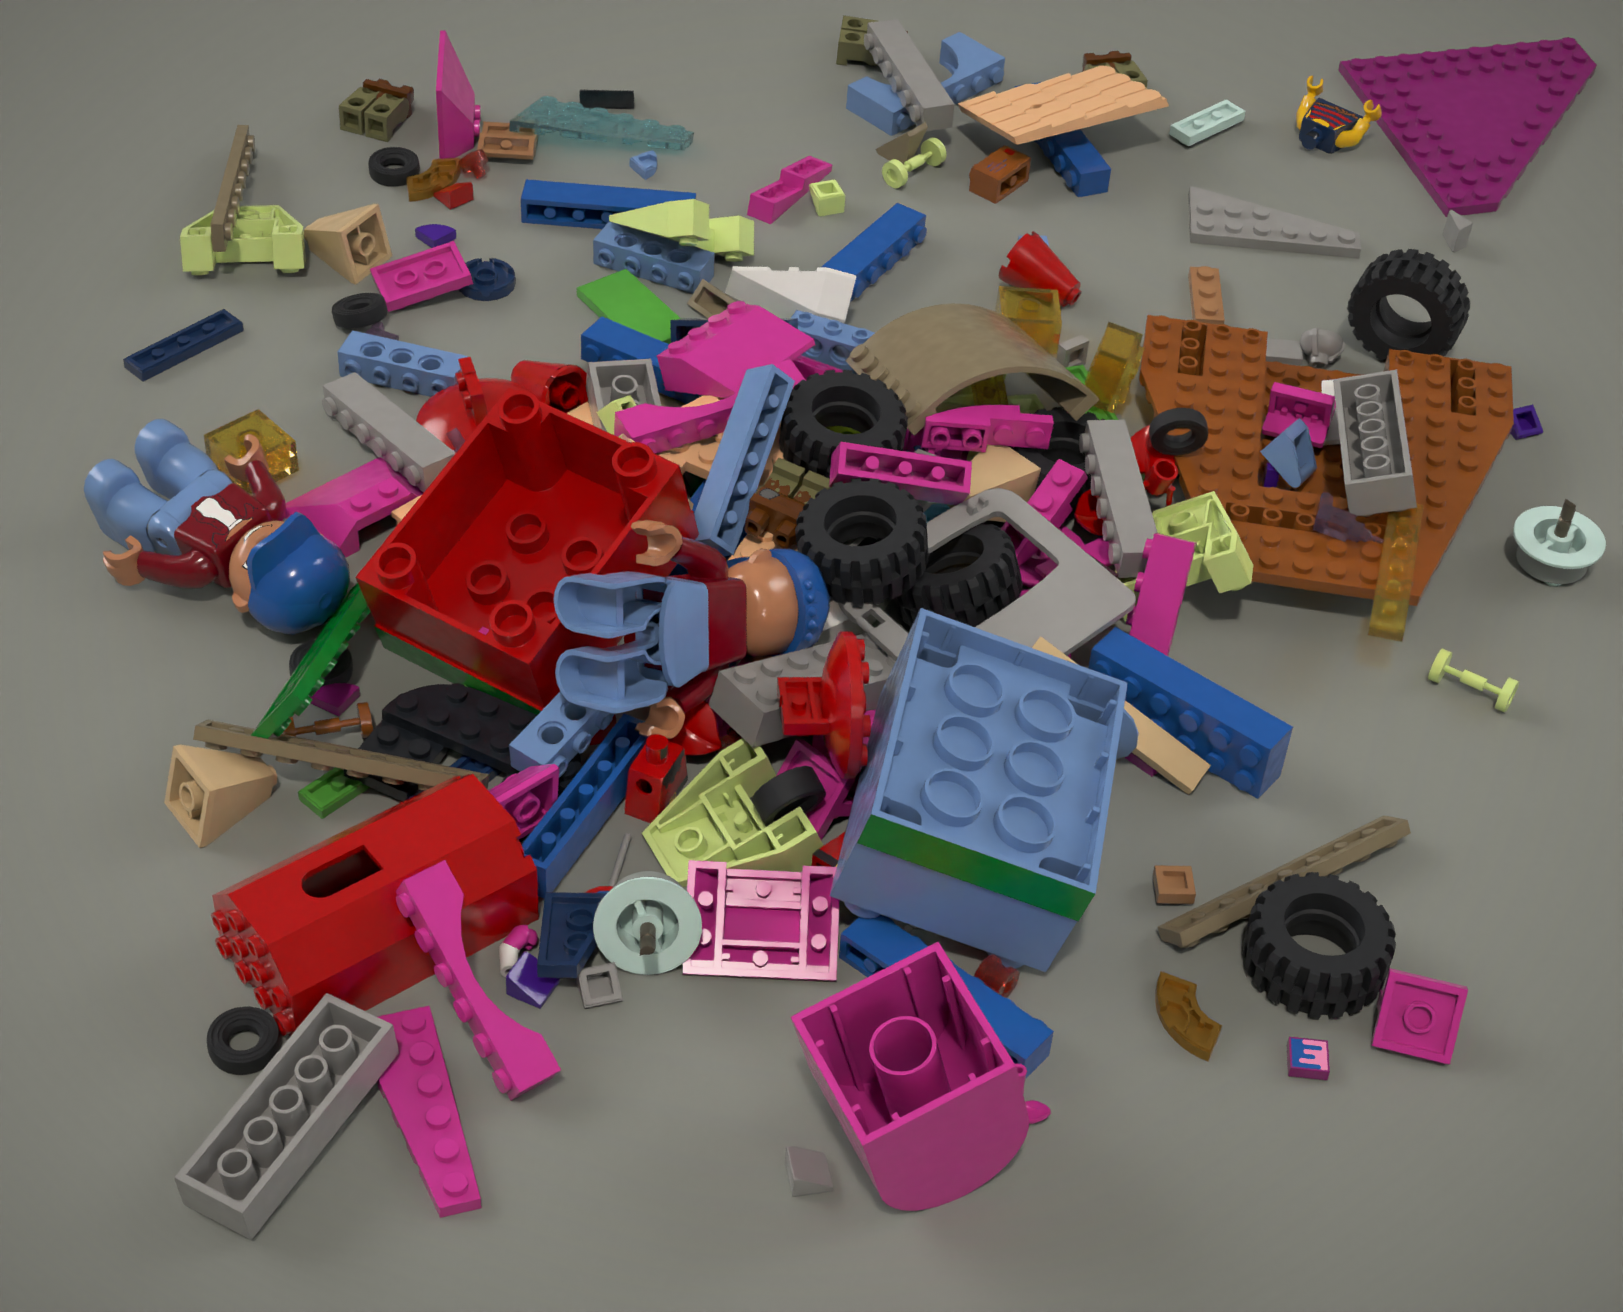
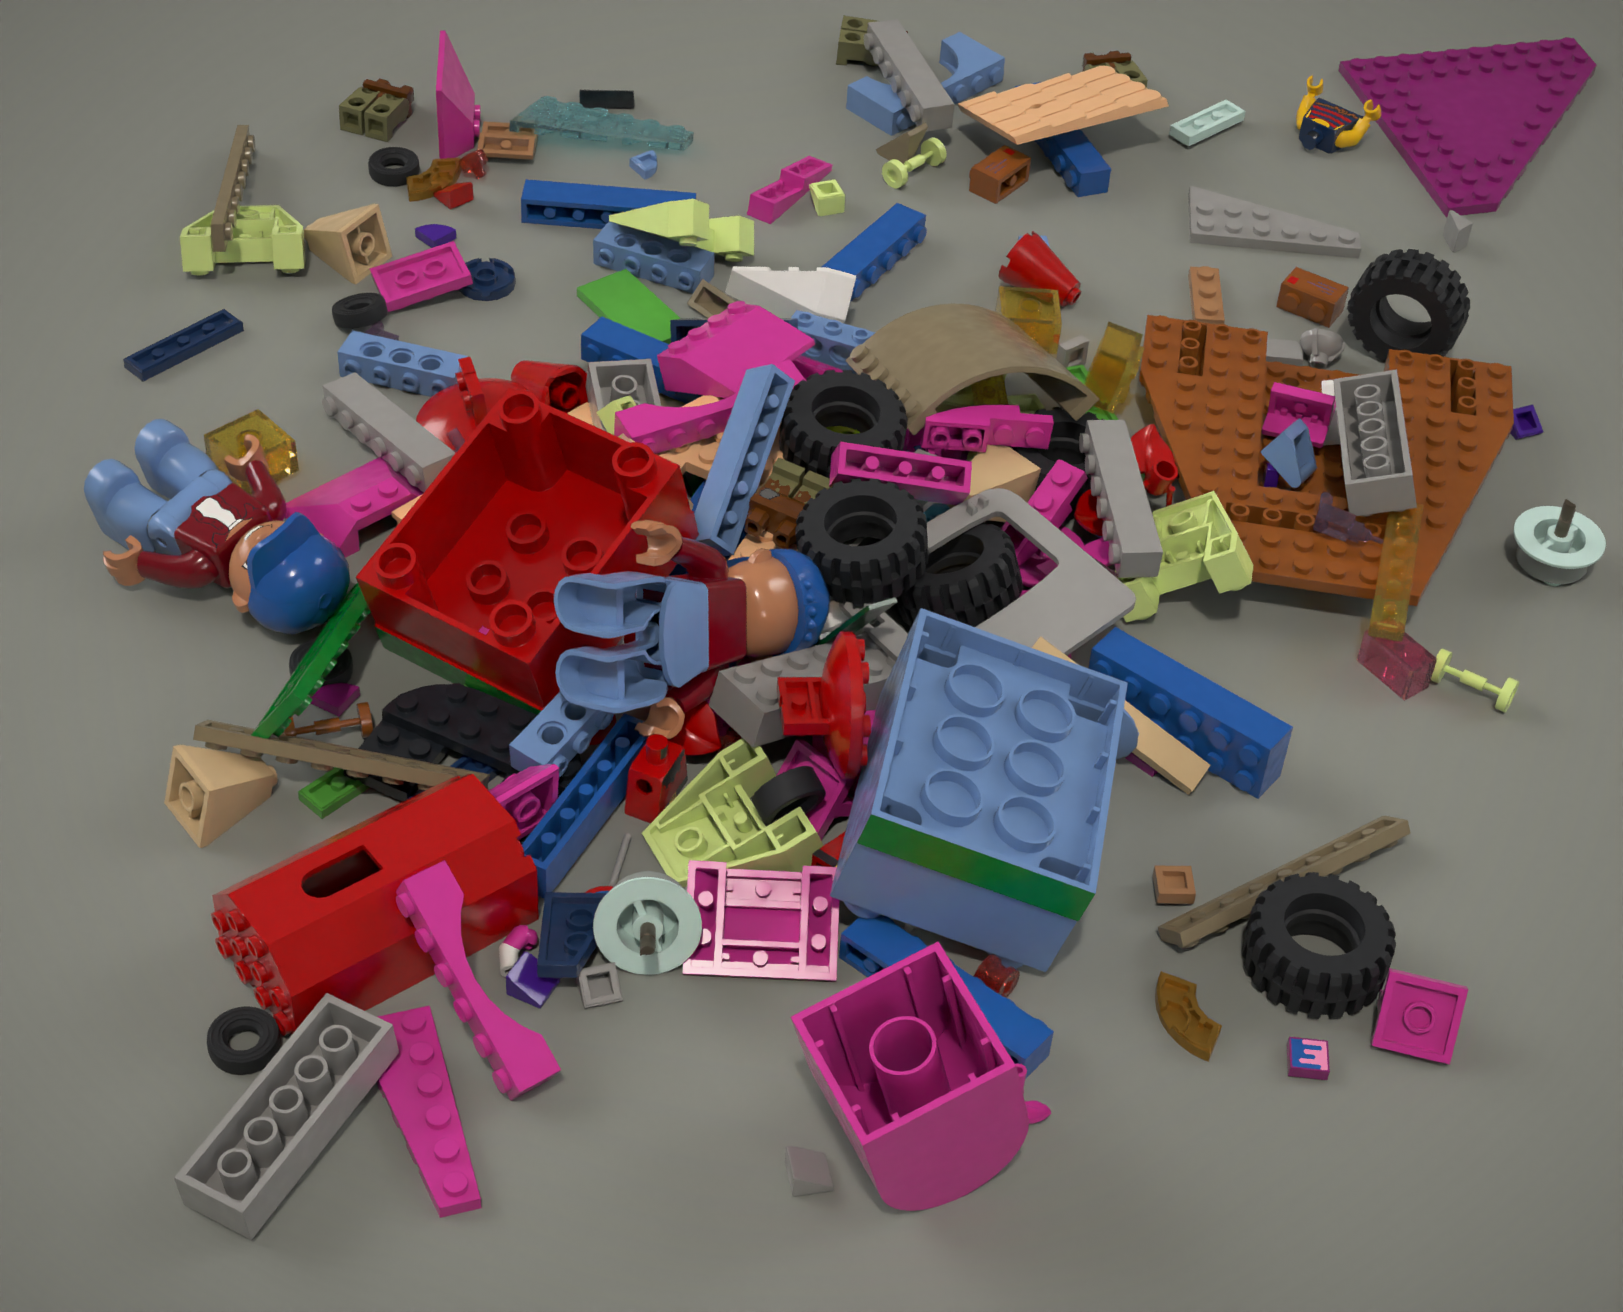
dark pink brick [1126,533,1197,656] -> none
black tyre [1149,408,1208,456] -> none
none -> dark green piece [813,597,897,647]
none -> dark orange brick [1276,267,1349,328]
none -> clear pink brick [1357,619,1437,701]

